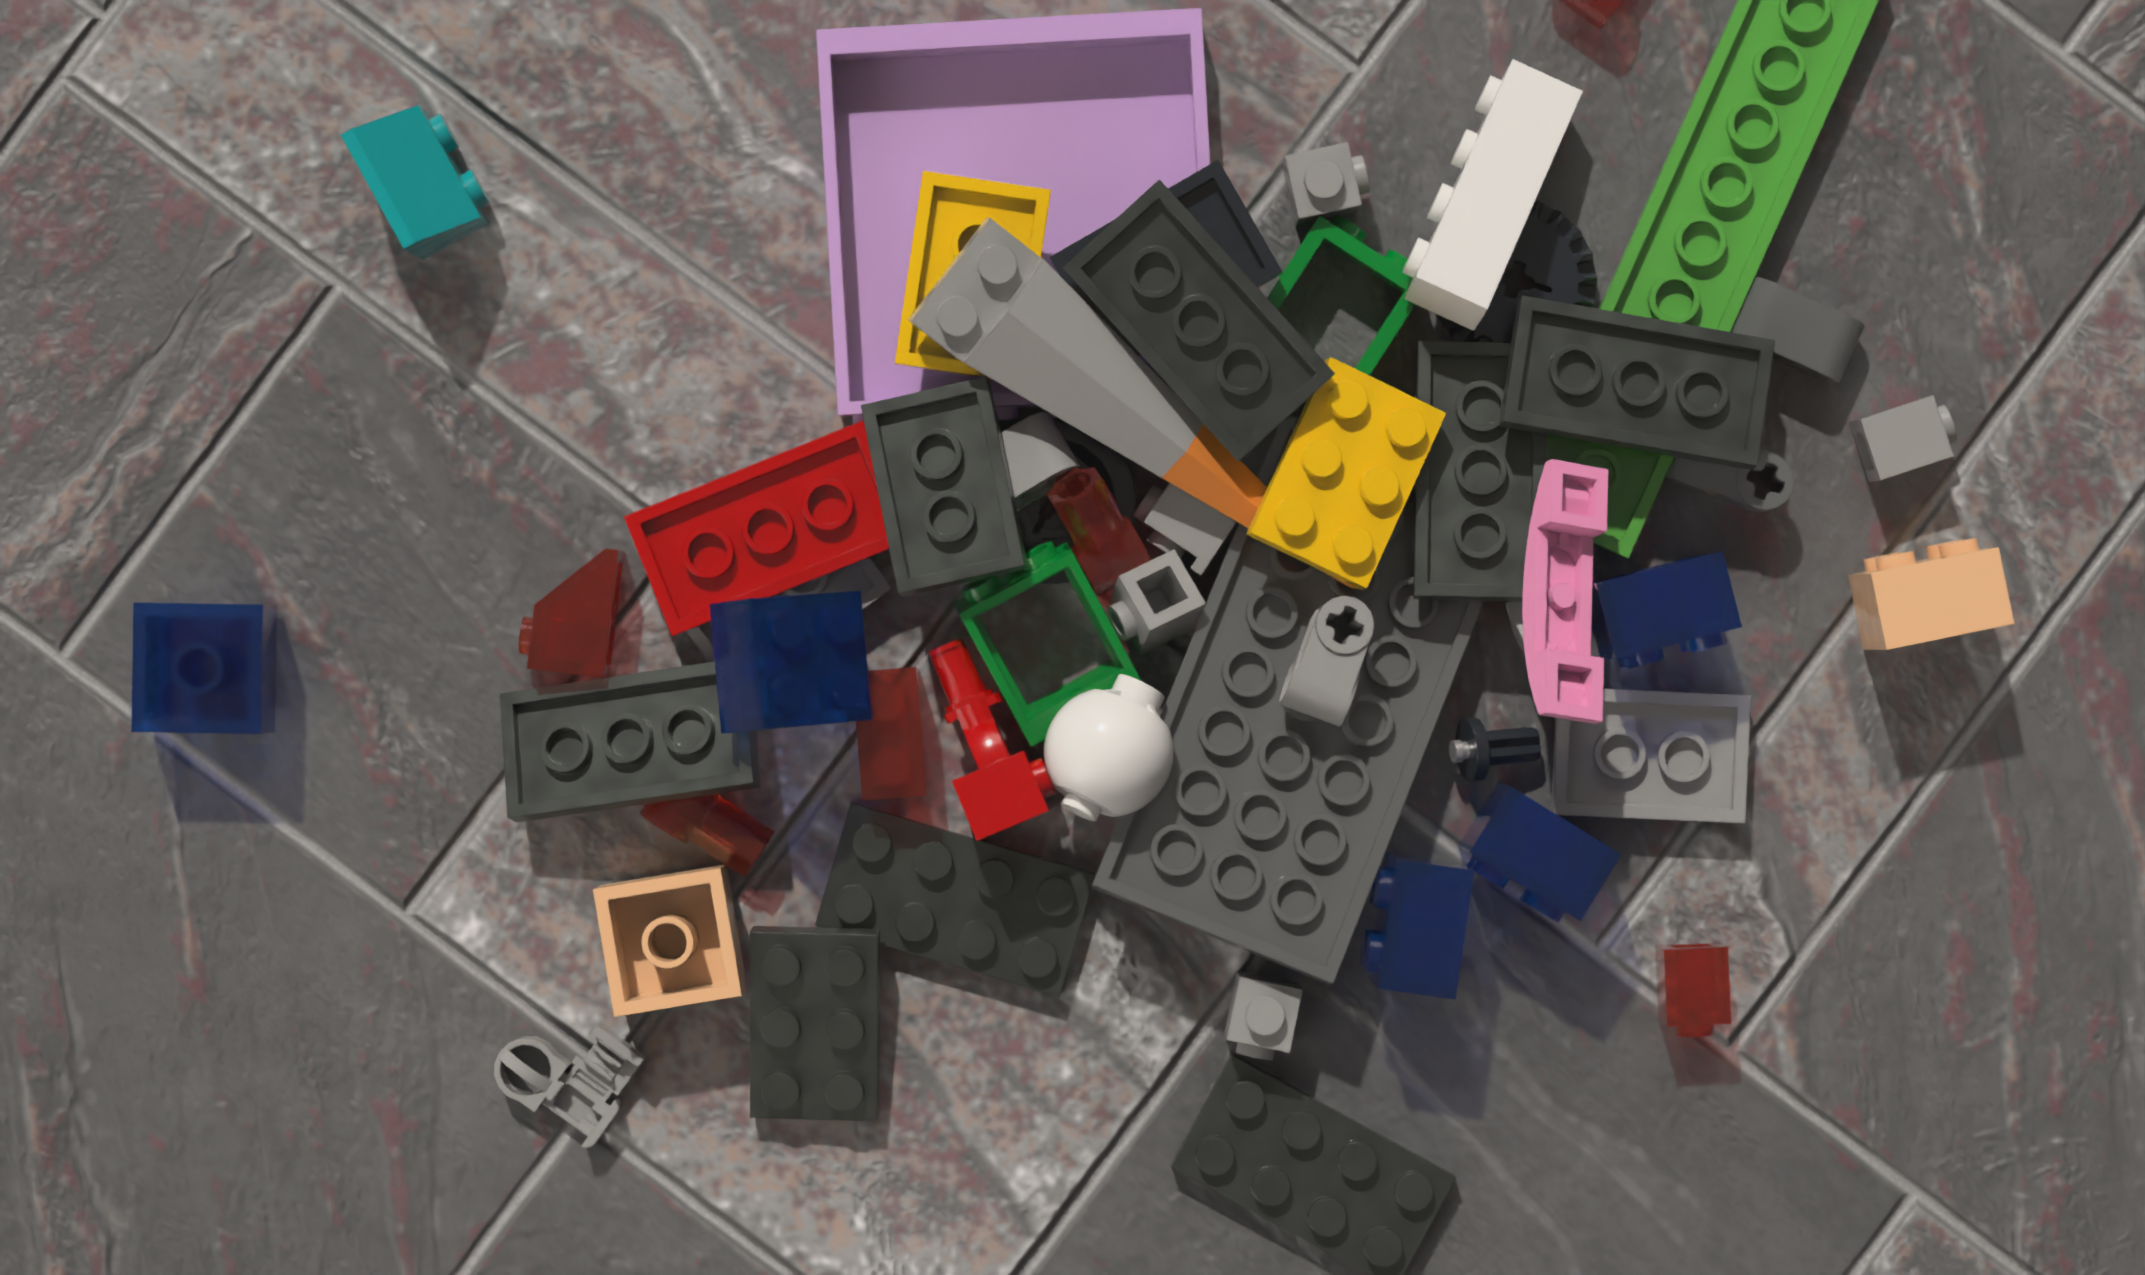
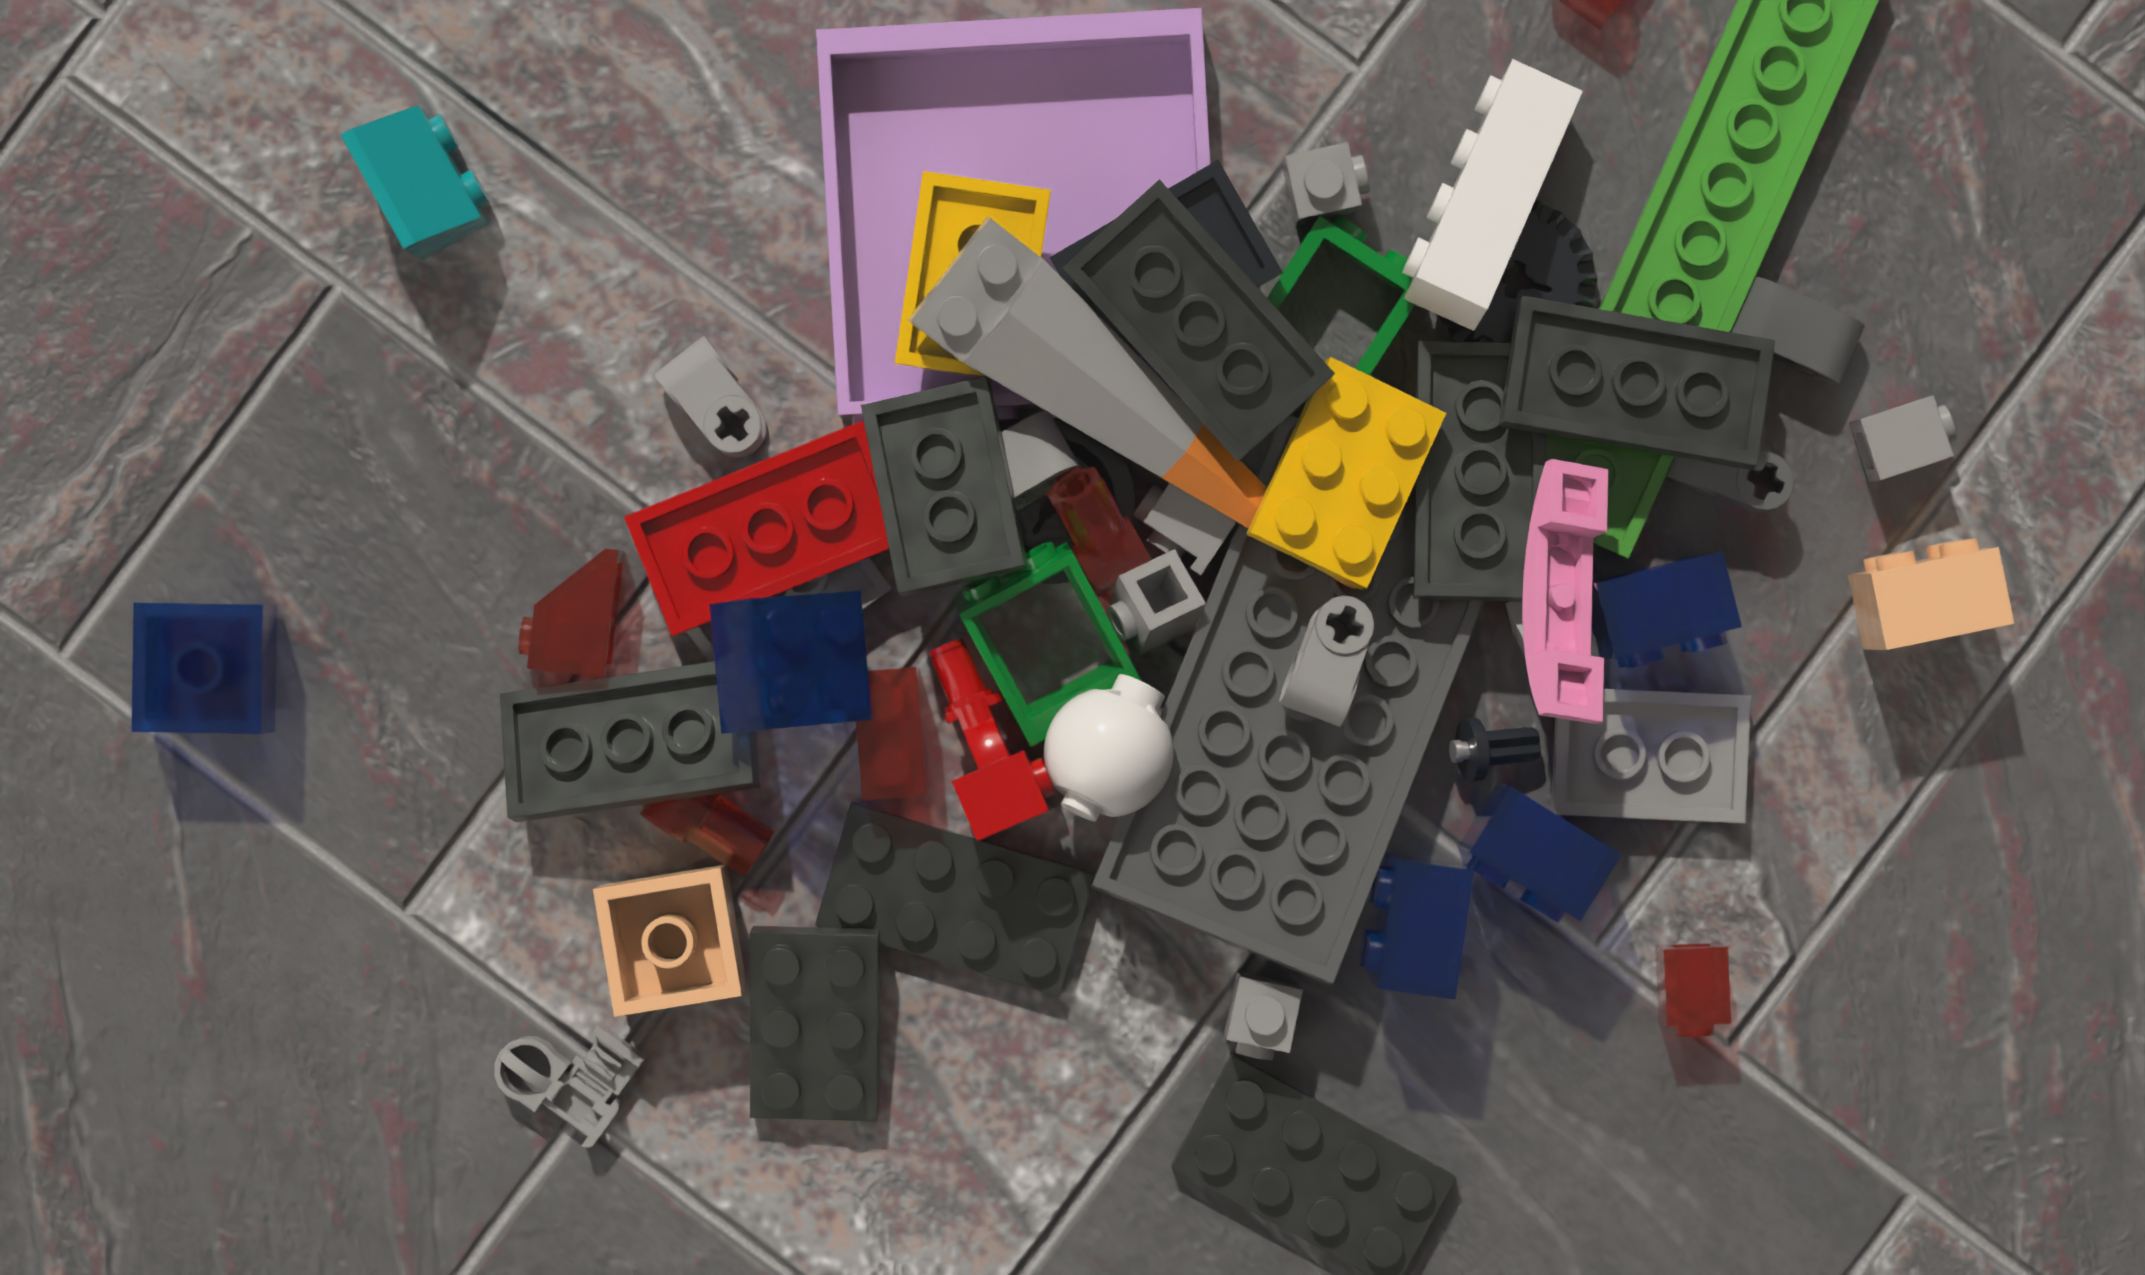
none -> light grey piece [654,335,767,458]

